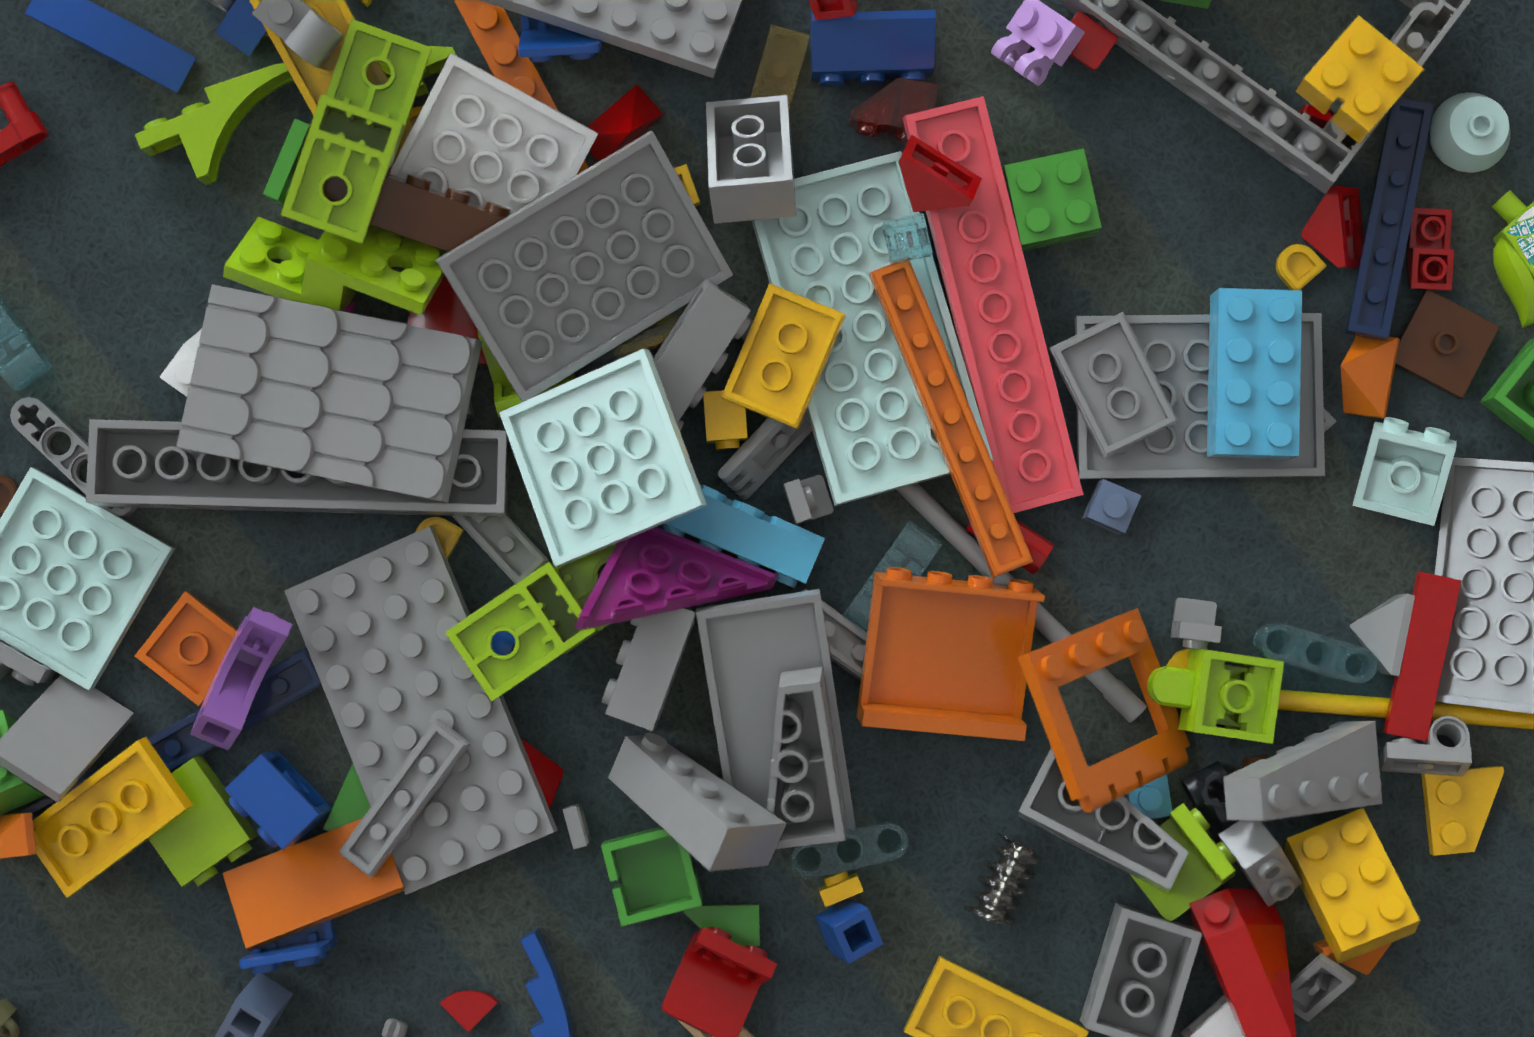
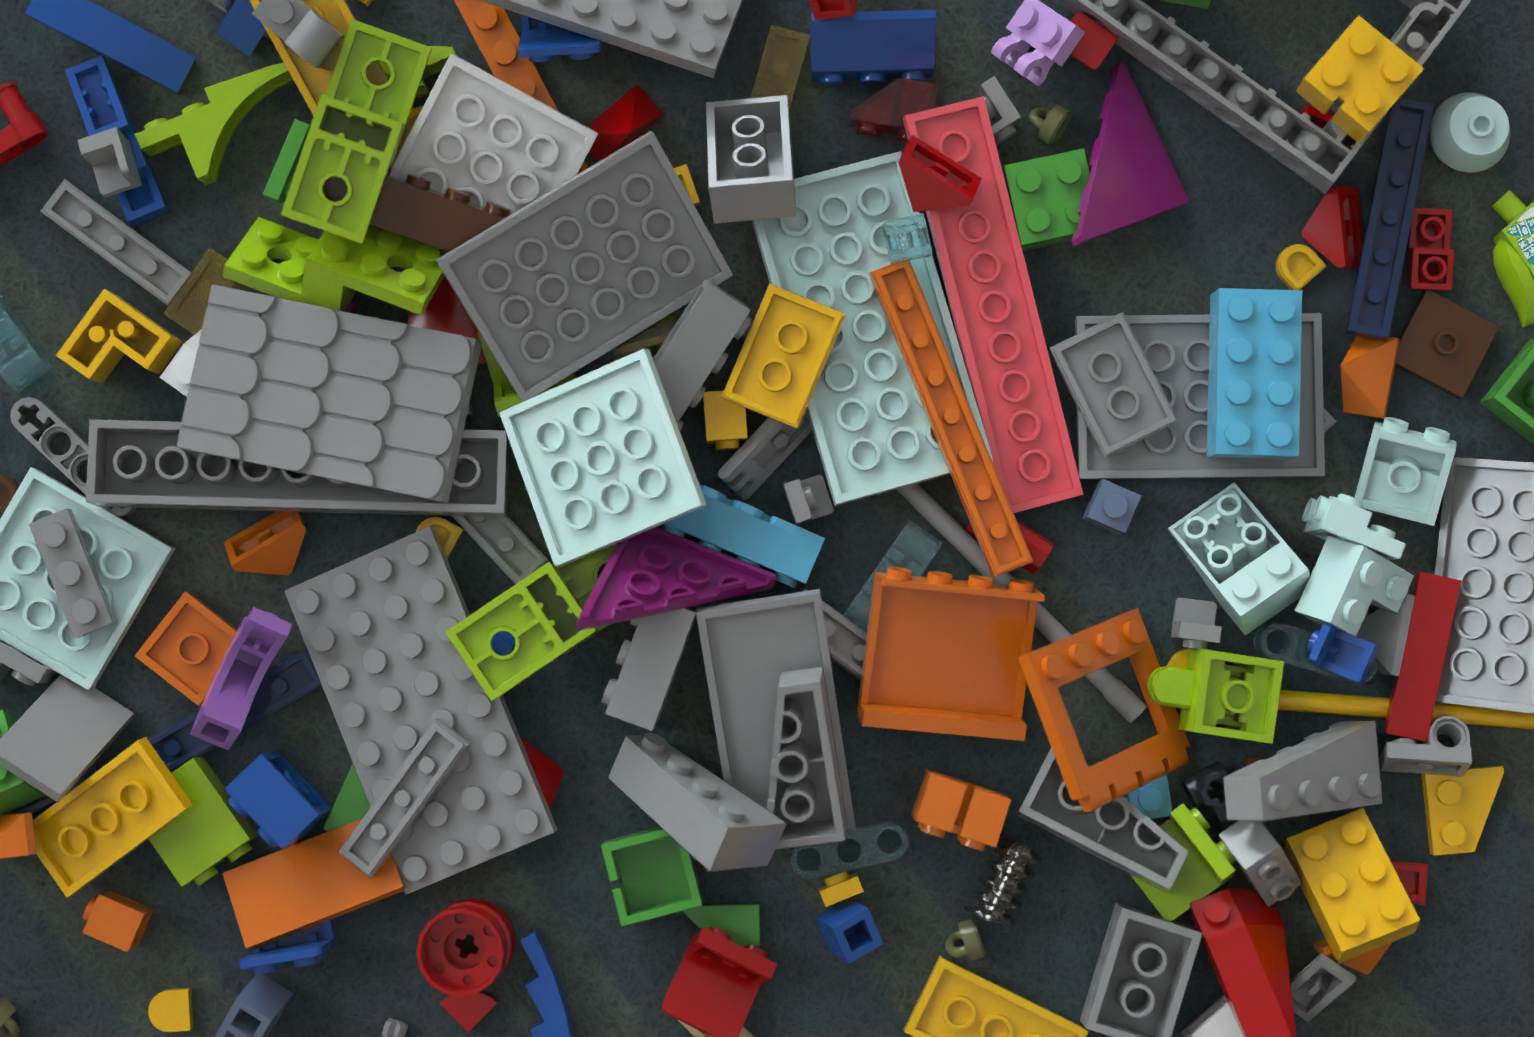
light grey tile [562,803,592,850] -> none
none -> light grey plate [29,508,117,638]
none -> light grey tile [40,179,197,308]
none -> yellow brick [56,289,183,384]
none -> blue slope [65,55,170,227]
none -> light grey panel [77,127,142,197]
none -> orange brick [82,890,155,952]
none -> yellow tile [148,987,194,1032]
none -> clear yellow plate [164,247,238,335]
none -> orange slope [223,511,306,576]
none -> red wheel [416,898,516,997]
none -> orange piece [911,768,1011,851]
none -> olive tile [945,918,987,961]
none -> light grey bracket [978,76,1021,145]
none -> olive tile [1029,104,1072,146]
none -> magenta tile [1072,62,1190,247]
none -> light aqua slope [1168,482,1310,636]
none -> light aqua brick [1295,536,1414,636]
none -> light aqua plate [1302,494,1406,560]
none -> blue bracket [1307,622,1379,685]
none -> red tile [1391,861,1428,905]

